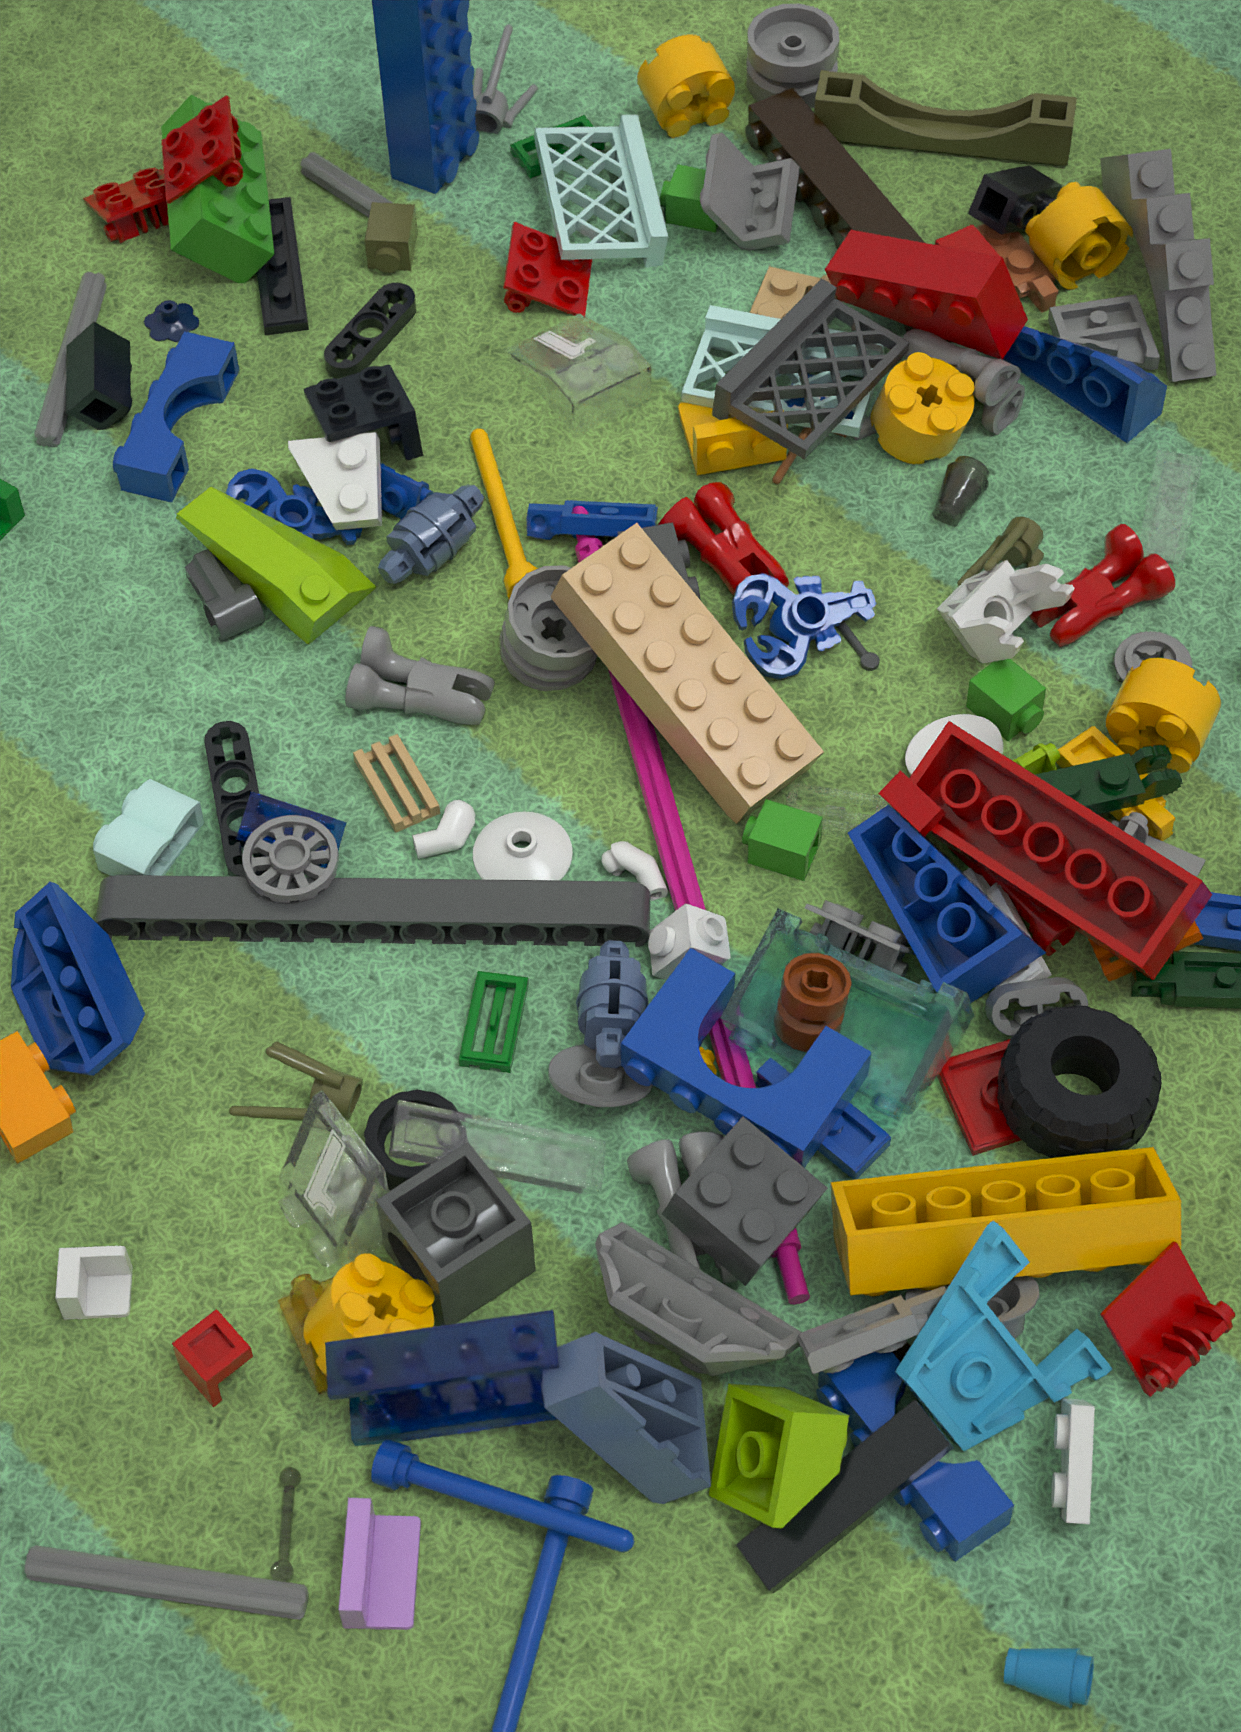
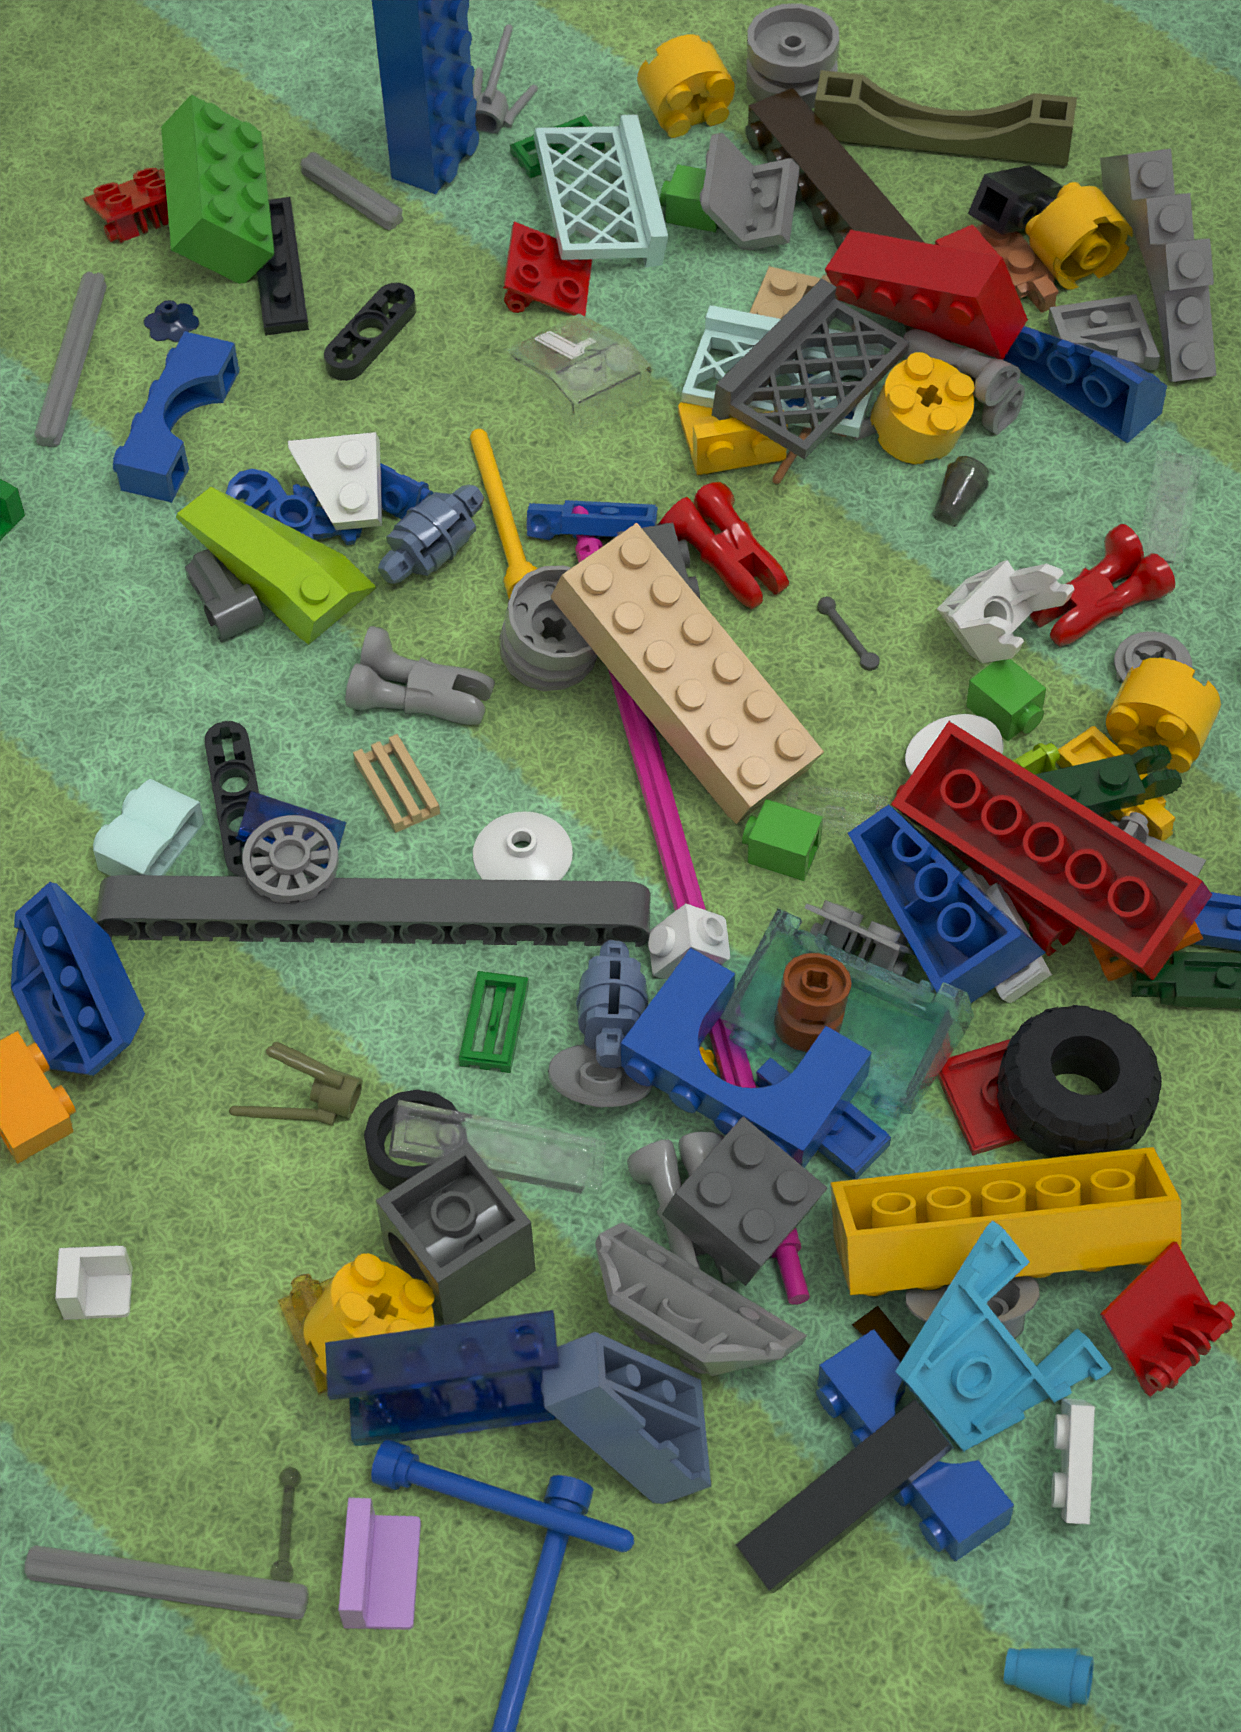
black brick [66,322,132,430] -> none
red hinge [161,95,244,204] -> none
red panel [172,1309,253,1407] -> none
clear slope [278,1090,389,1270] -> none
black bracket [304,364,424,461] -> none
olive brick [364,202,418,273] -> none
white arm [412,800,475,859] -> none
white arm [601,841,668,901] -> none
lime slope [708,1384,849,1528] -> none
blue animal [732,573,876,680] -> none
light grey hinge [796,1286,947,1374] -> none
red piece [878,770,946,837] -> none
olive plant [957,516,1044,586] -> none
light grey beam [985,977,1088,1035] -> none

